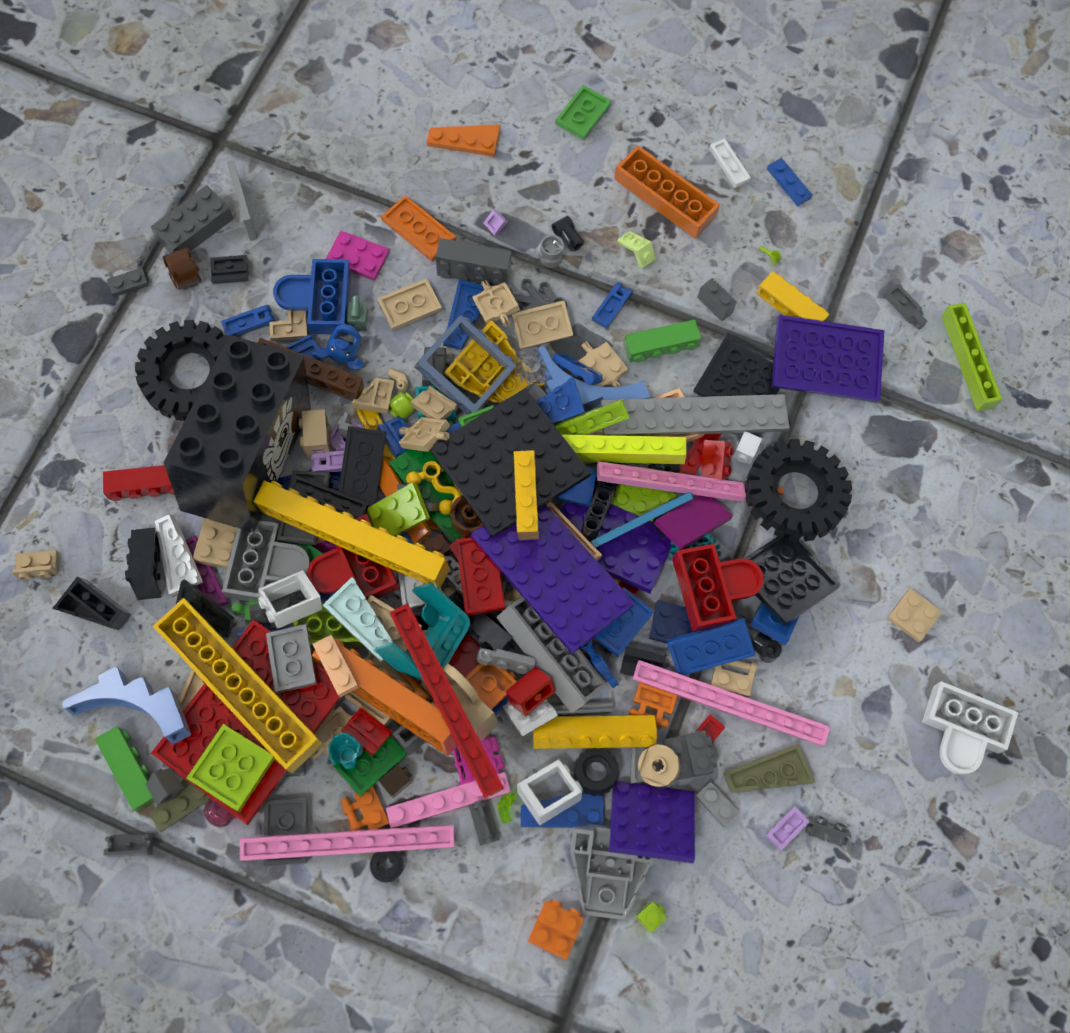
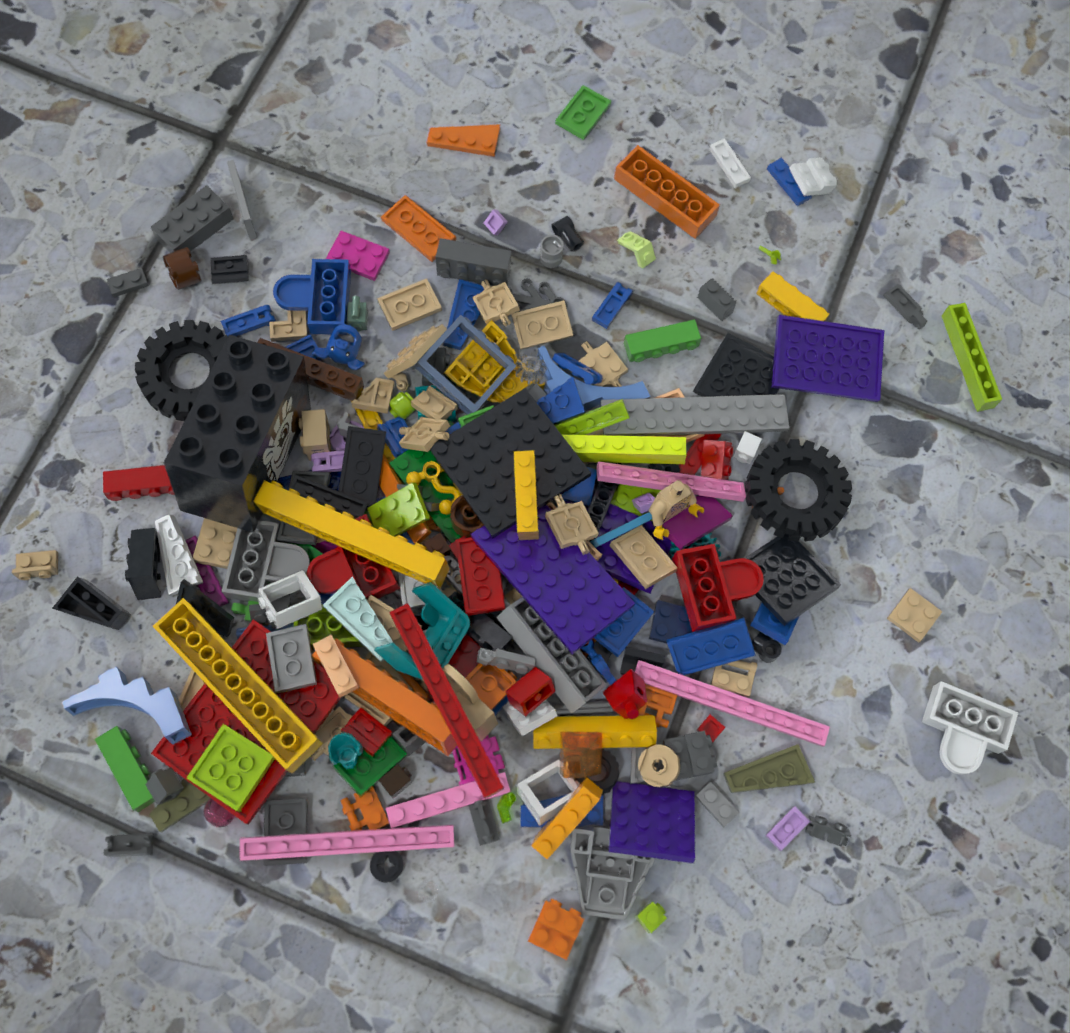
none -> tan plate [383,324,447,379]
none -> light orange arch [531,777,603,860]
none -> tan plate [545,494,599,555]
none -> clear orange slope [560,732,602,778]
none -> red torso [603,669,647,719]
none -> tan plate [610,525,678,589]
none -> lavender plate [632,493,655,514]
none -> tan torso [648,480,704,540]
none -> white plate [789,158,837,196]

